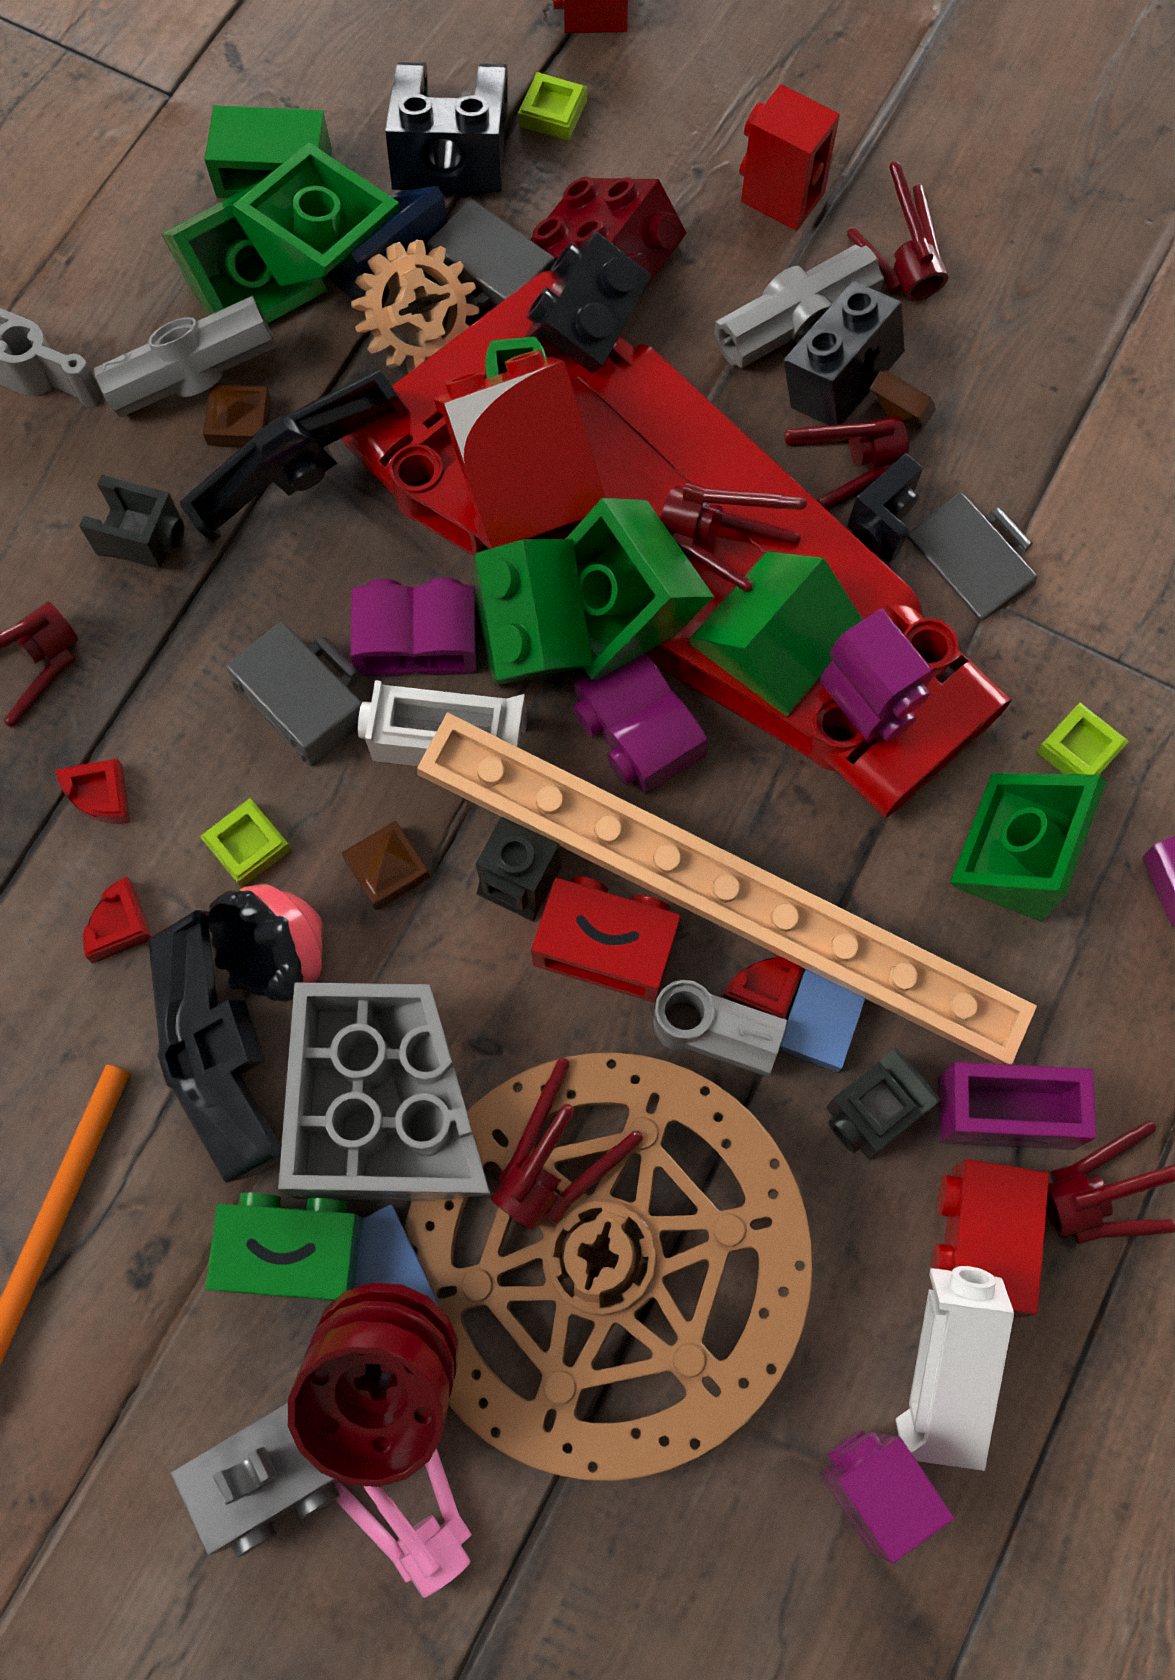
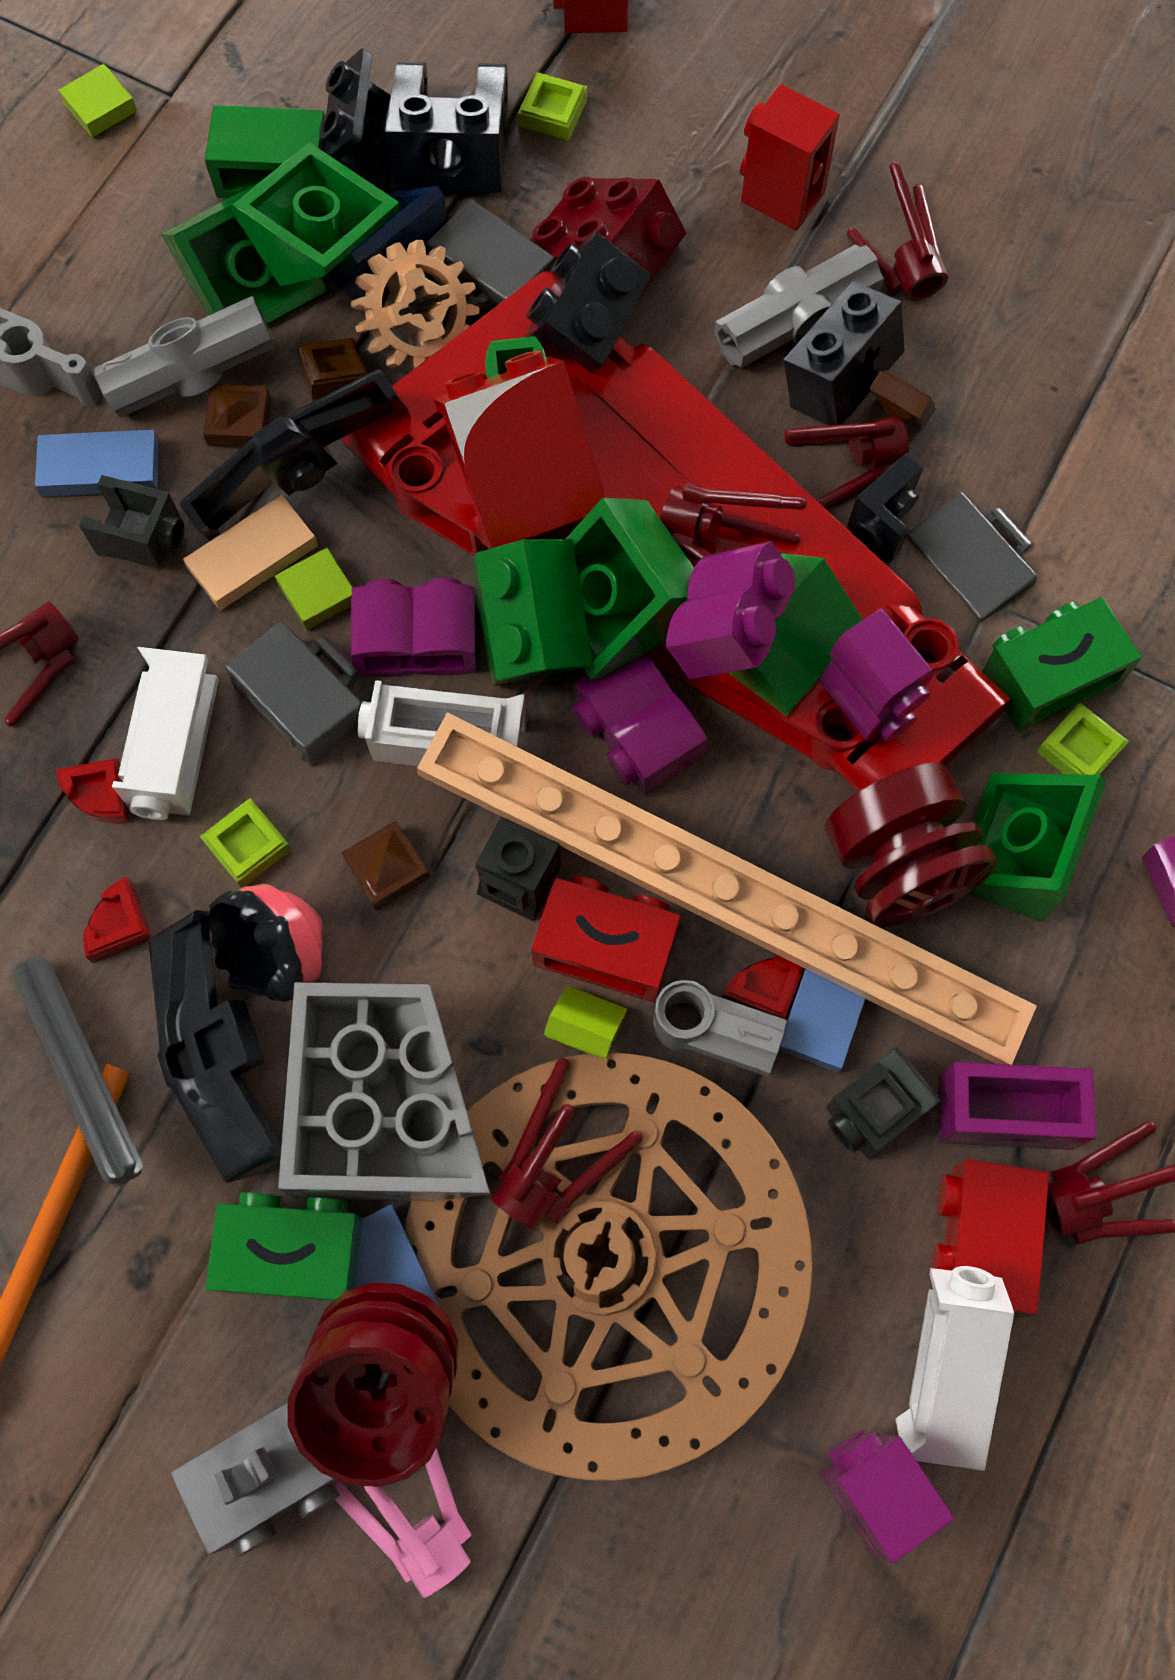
none -> dark grey axle [12,955,143,1187]
none -> medium blue tile [35,429,159,497]
none -> lime tile [58,64,137,138]
none -> white window [112,647,219,820]
none -> light nougat tile [183,495,318,611]
none -> lime tile [274,548,353,631]
none -> reddish brown tile [297,338,367,400]
none -> black bracket [319,48,391,191]
none -> lime tile [544,985,628,1059]
none -> magenta brick [666,541,795,679]
none -> dark red wheel [824,763,999,928]
none -> green brick [982,597,1142,732]

